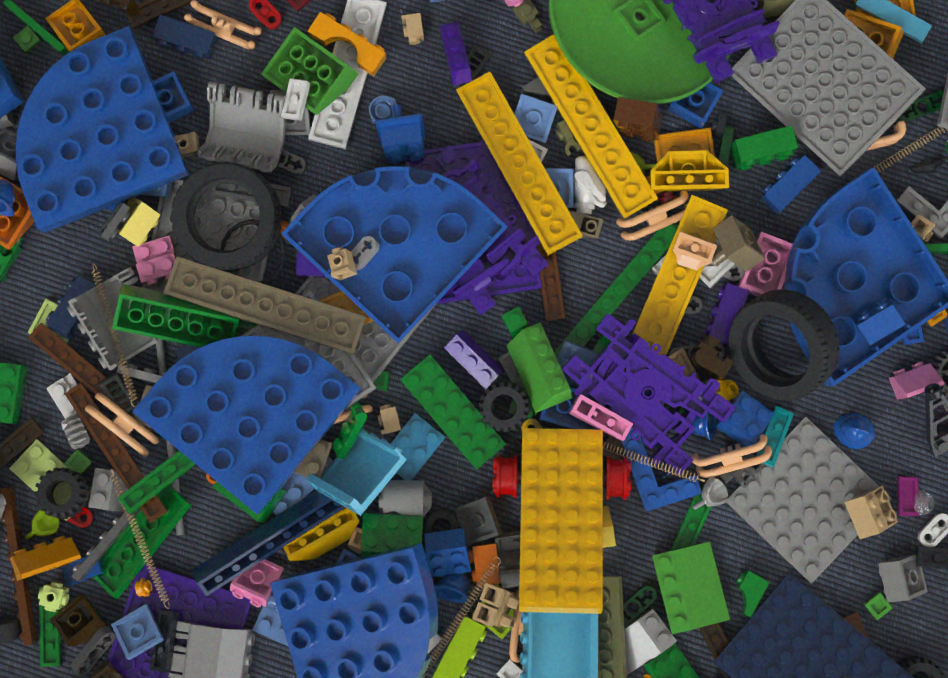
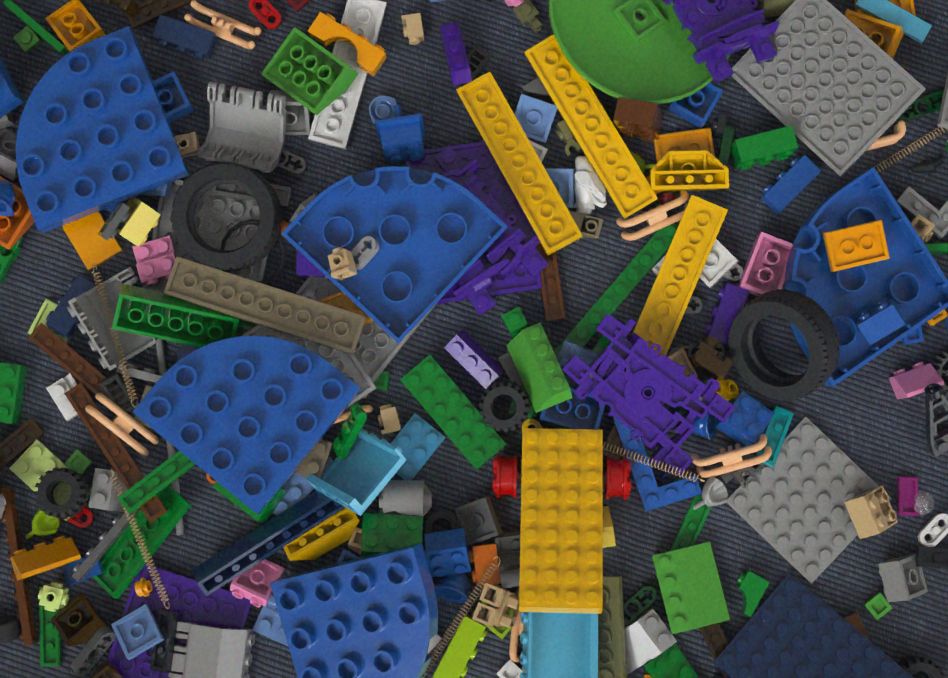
light grey gear [61,415,90,449] -> none
white plate [281,79,310,121] -> none
bright pink slope [568,394,633,441] -> none
light nougat slope [673,232,717,271] -> none
dark tan brick [712,215,766,272] -> none
blue piece [833,413,875,449] -> none
none -> light orange tile [62,211,123,271]
none -> light orange tile [823,220,890,272]

